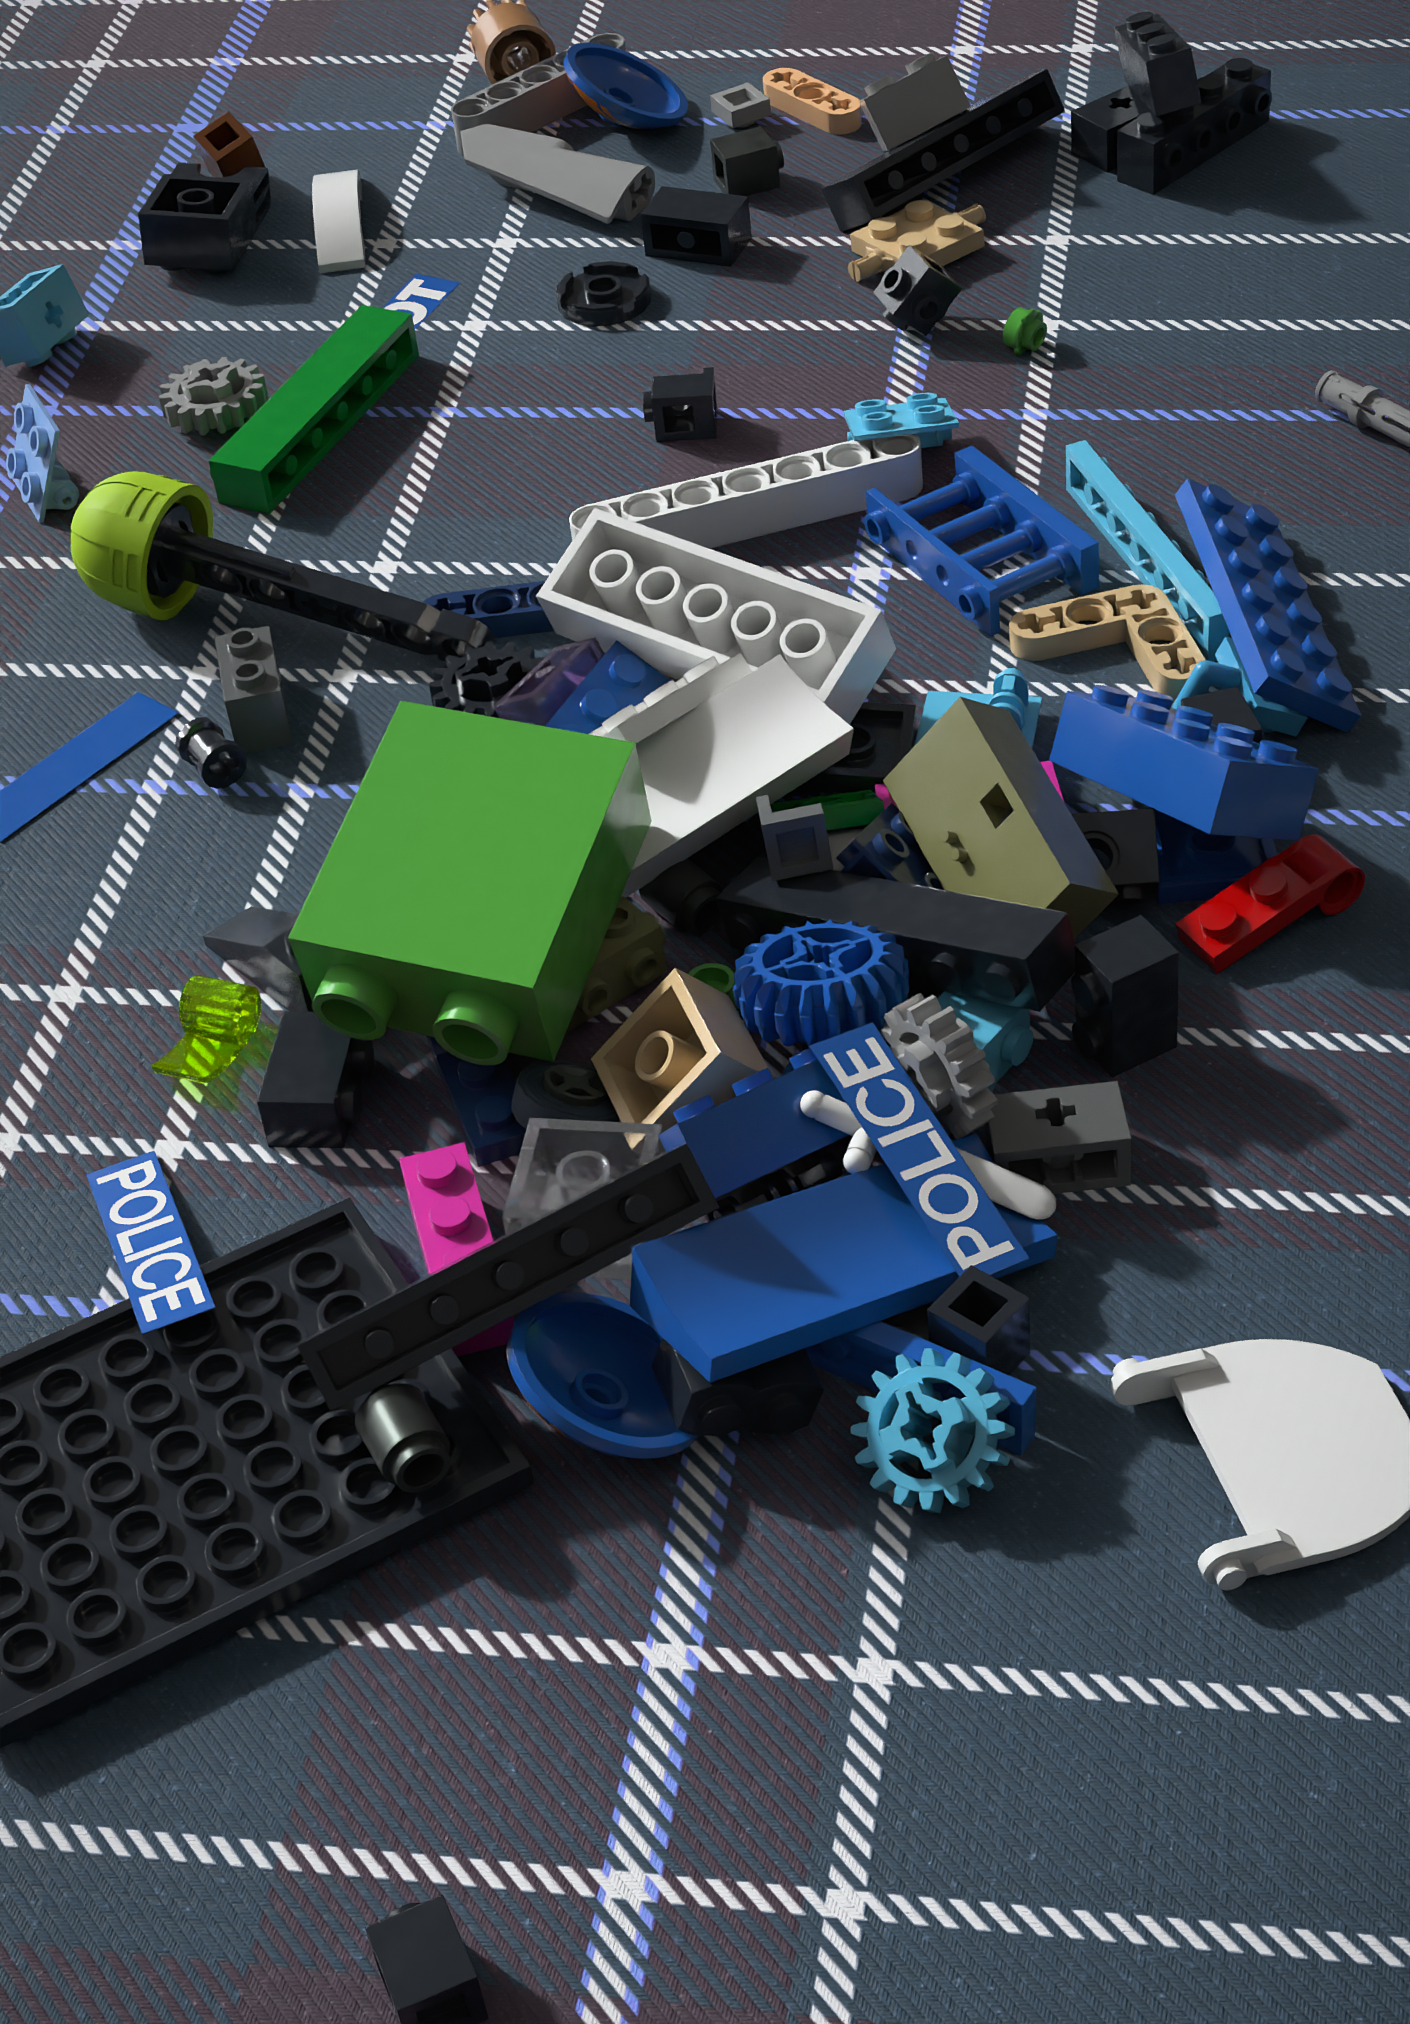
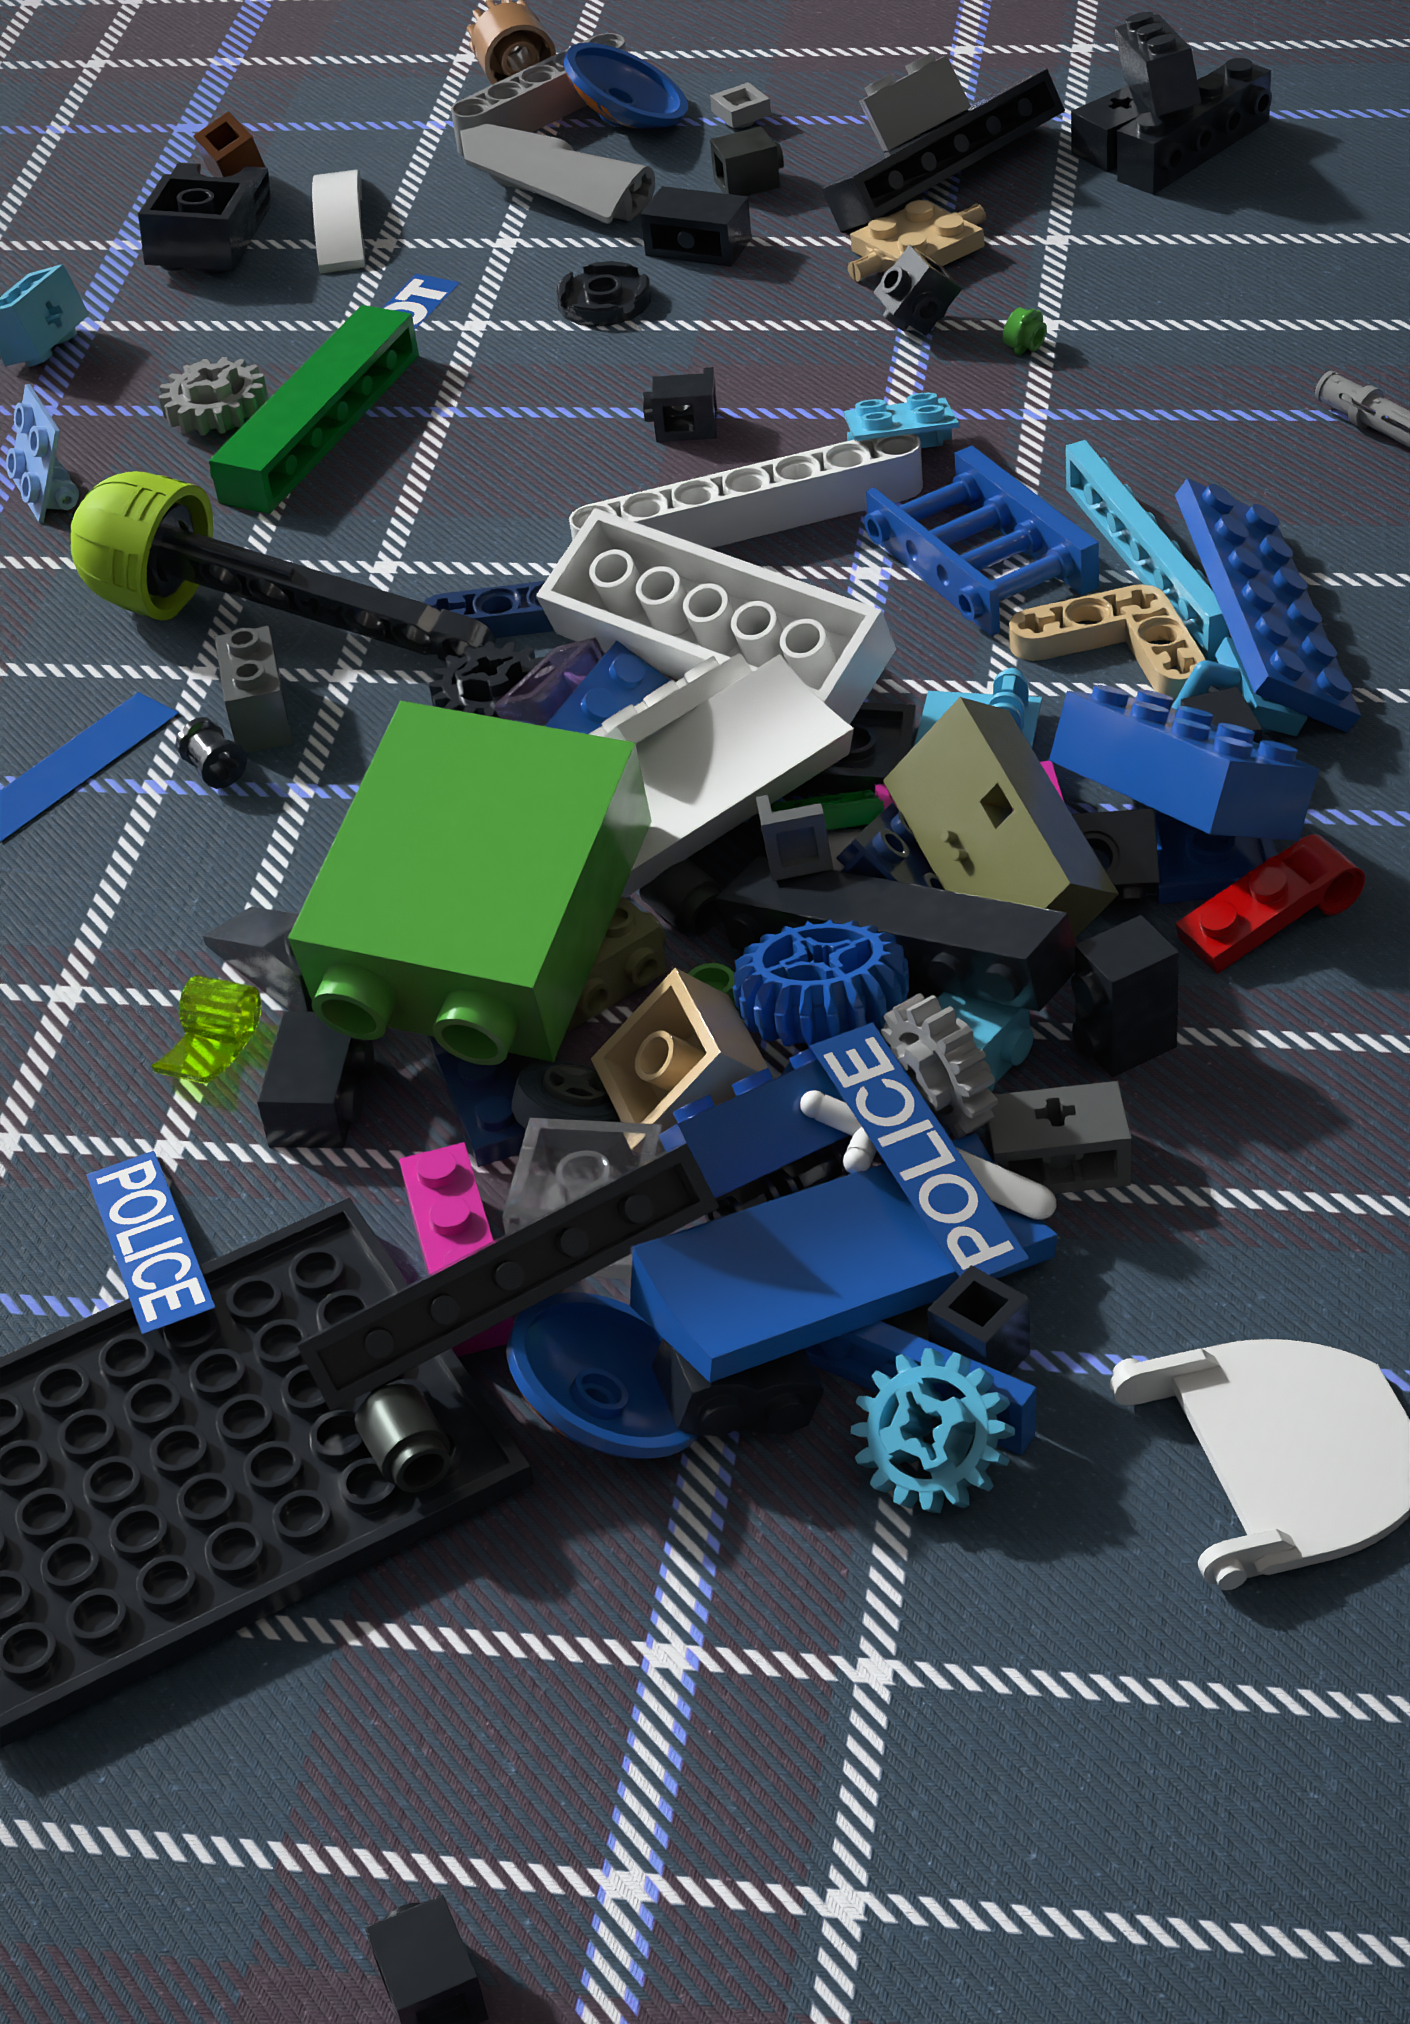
light nougat beam [763,68,862,135] -> none

